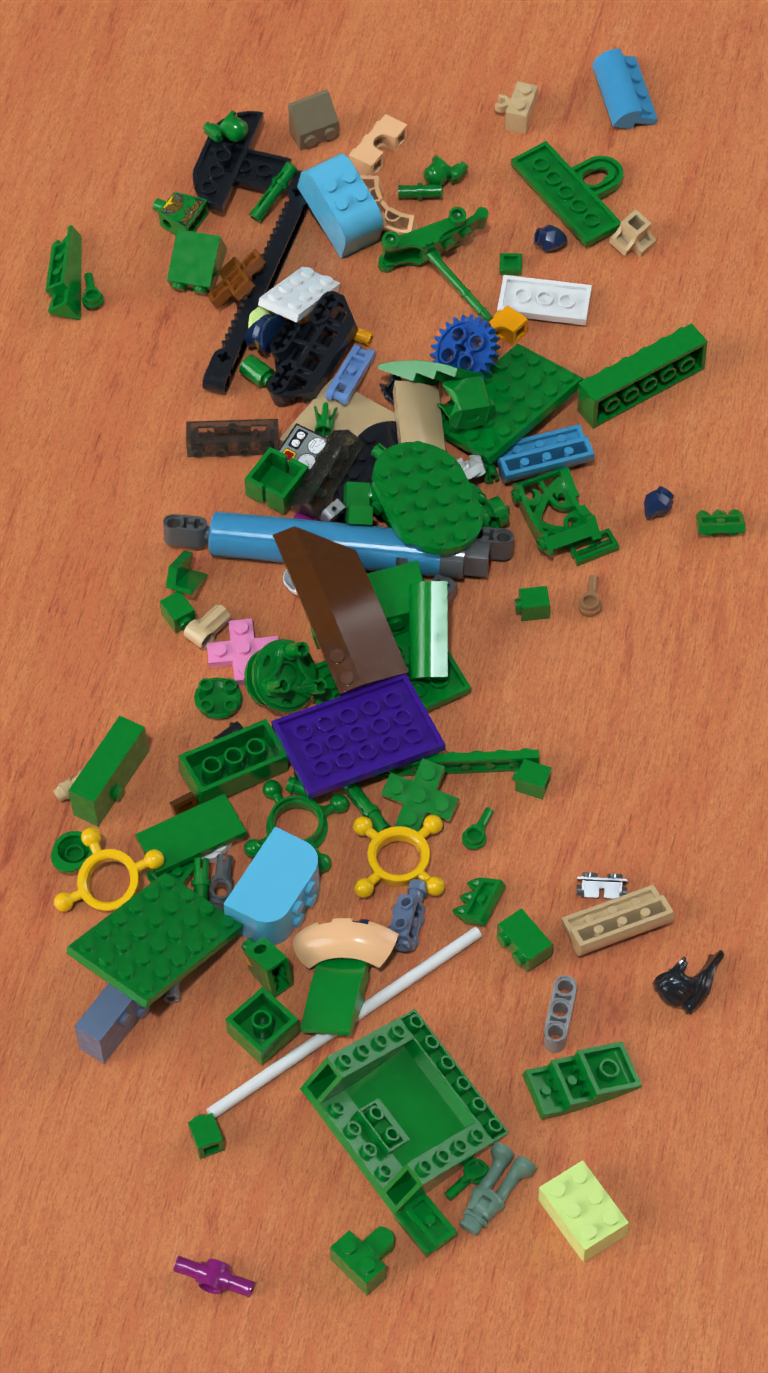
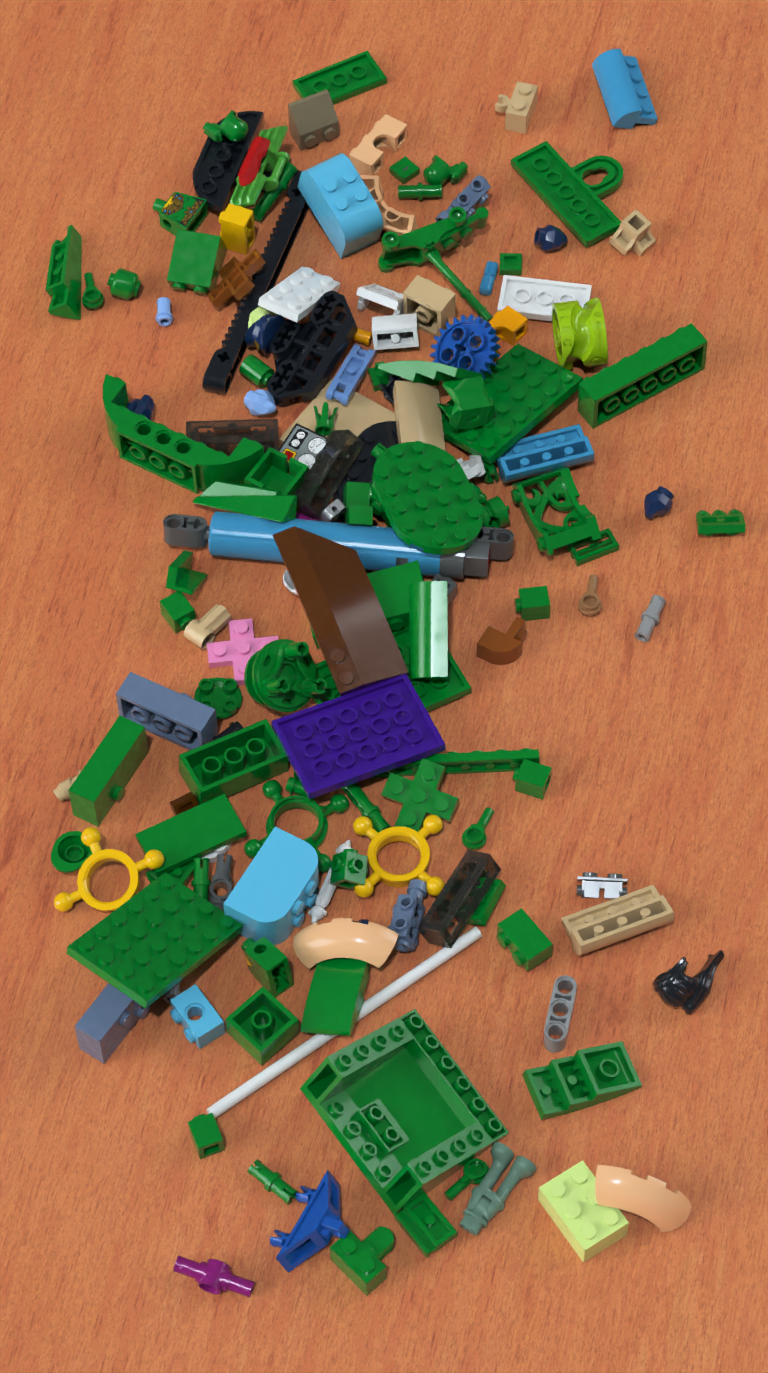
none -> green slope [103,374,264,494]
none -> green head [107,268,141,300]
none -> sand blue brick [116,672,218,750]
none -> dark blue rock [126,395,154,420]
none -> light blue pin [155,297,173,327]
none -> medium azure brick [169,984,225,1049]
none -> green wedge [193,480,297,522]
none -> yellow brick [219,203,256,255]
none -> bright green piece [230,126,290,207]
none -> light blue rock [244,389,276,417]
none -> green pin [248,1159,298,1205]
none -> blue connector [270,1170,350,1273]
none -> green tile [292,51,387,105]
none -> white wheel [308,840,353,924]
none -> green brick [330,849,368,890]
none -> white piece [356,283,403,315]
none -> green tile [368,361,393,392]
none -> white brick [372,313,419,350]
none -> green tile [389,156,420,184]
none -> tan brick [403,275,455,337]
none -> clear smoke brick [417,850,501,948]
none -> sand blue brick [435,175,491,222]
none -> dark orange brick [477,617,527,665]
none -> dark azure piece [479,261,498,296]
none -> lime piece [552,297,608,370]
none -> light nougat brick [595,1165,692,1232]
none -> light grey pin [635,595,666,642]

